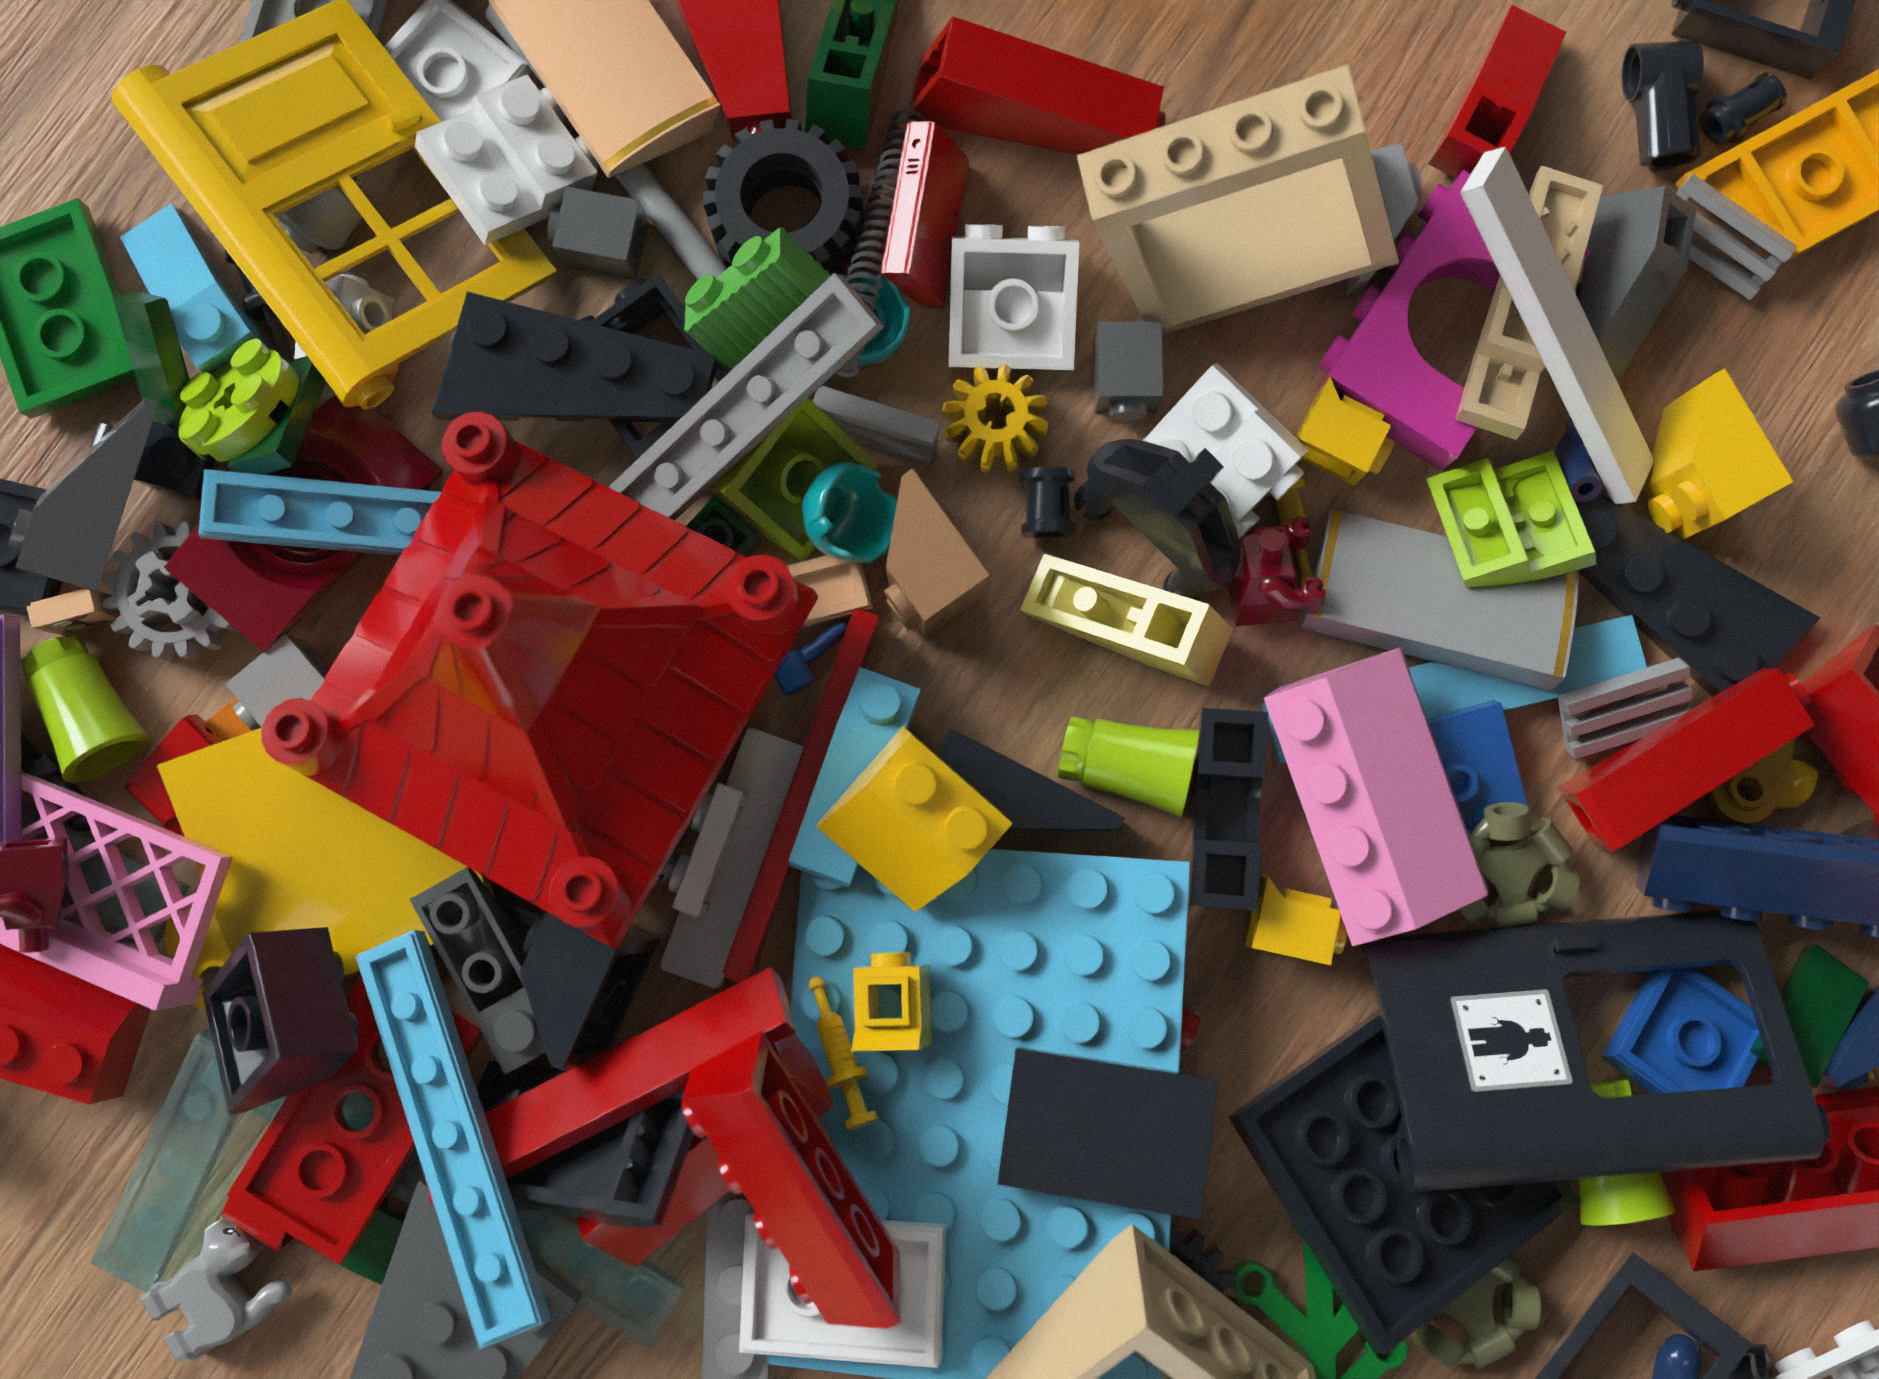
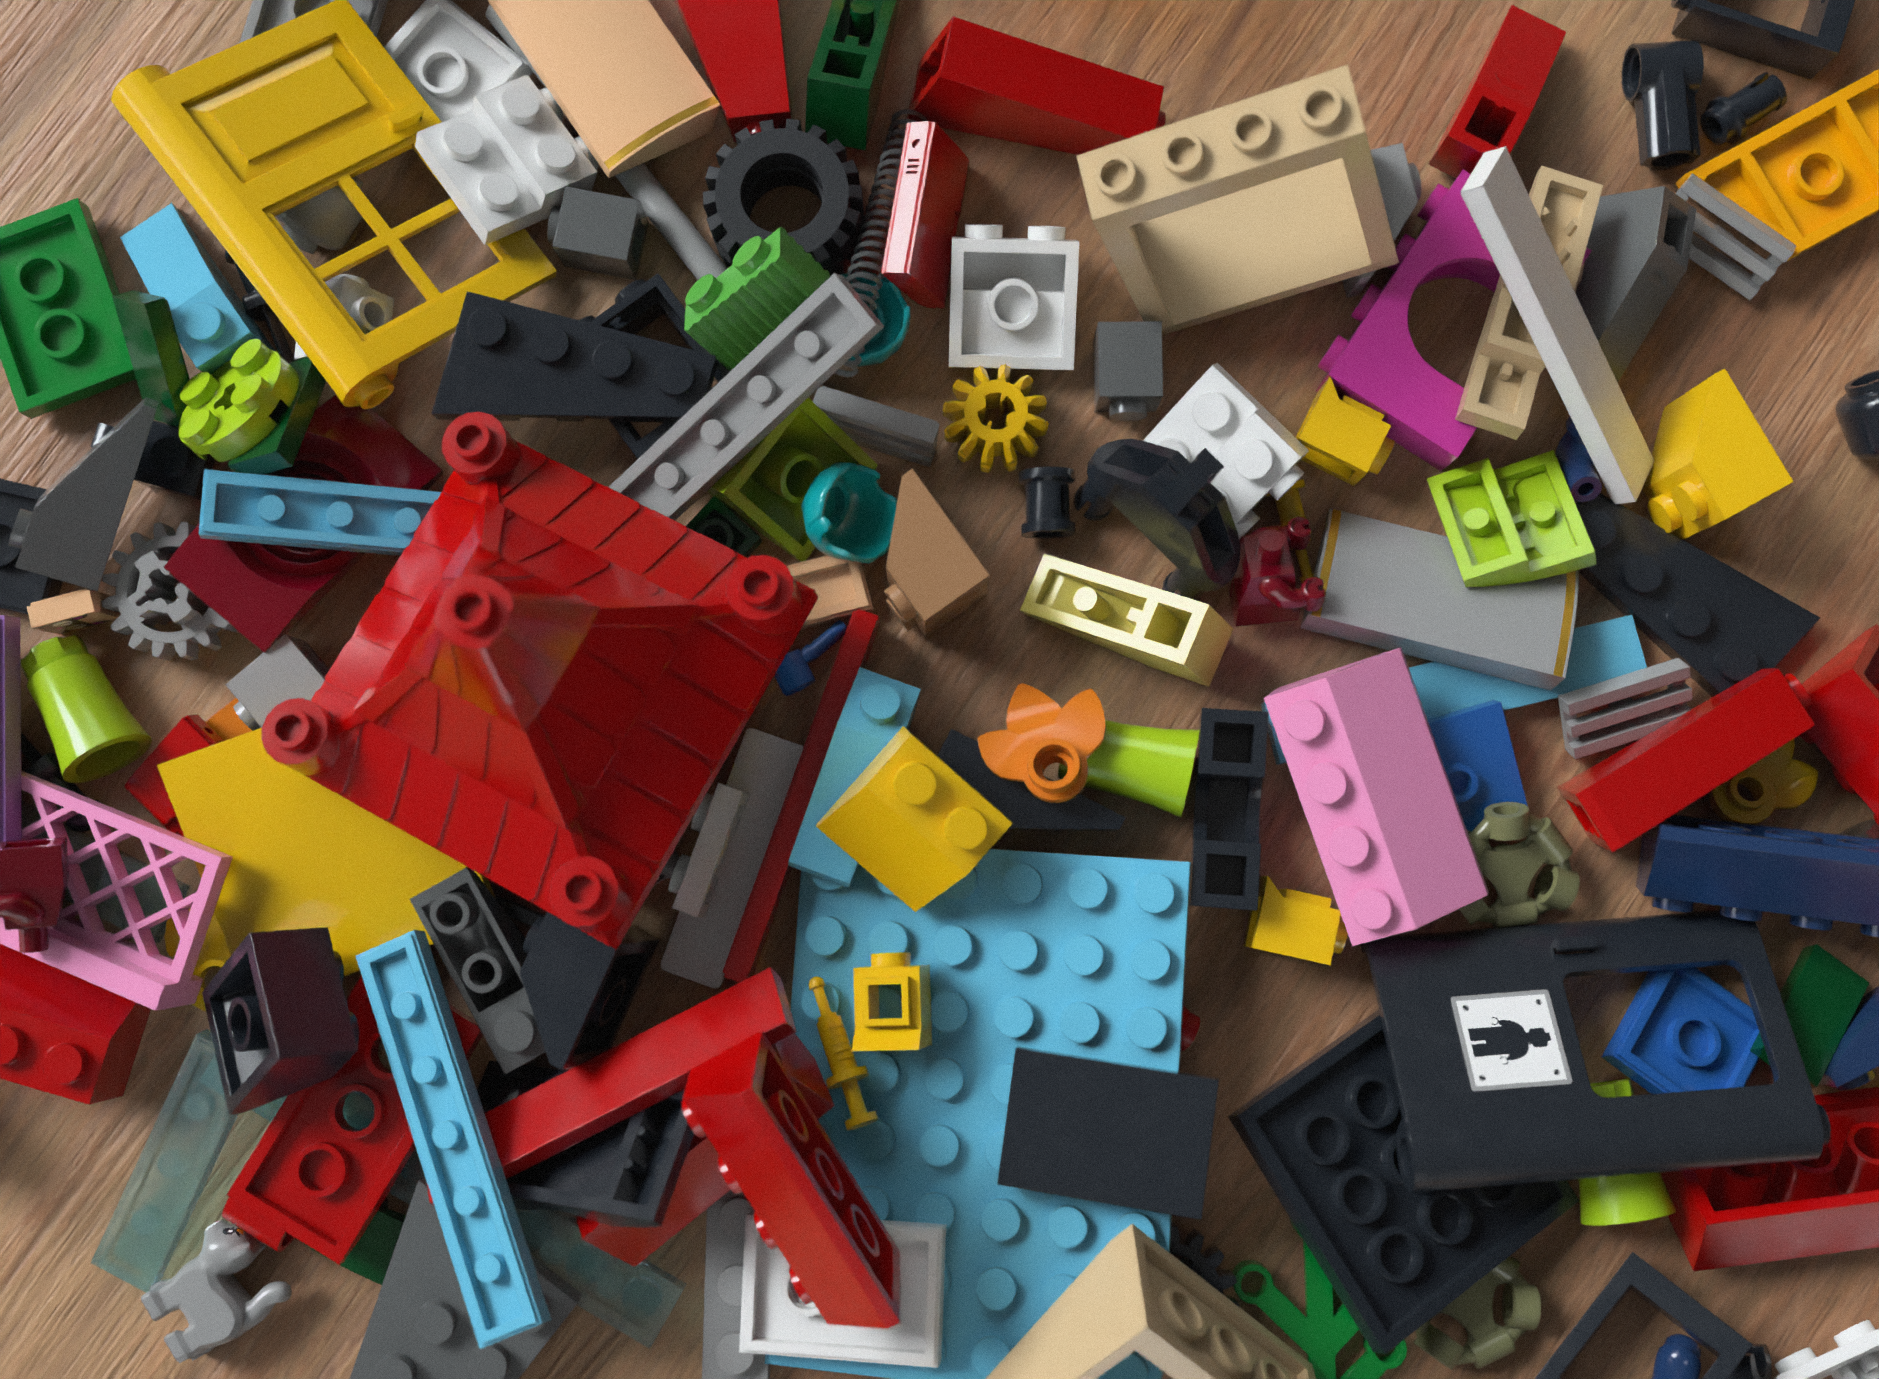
none -> orange plate [977,683,1106,803]

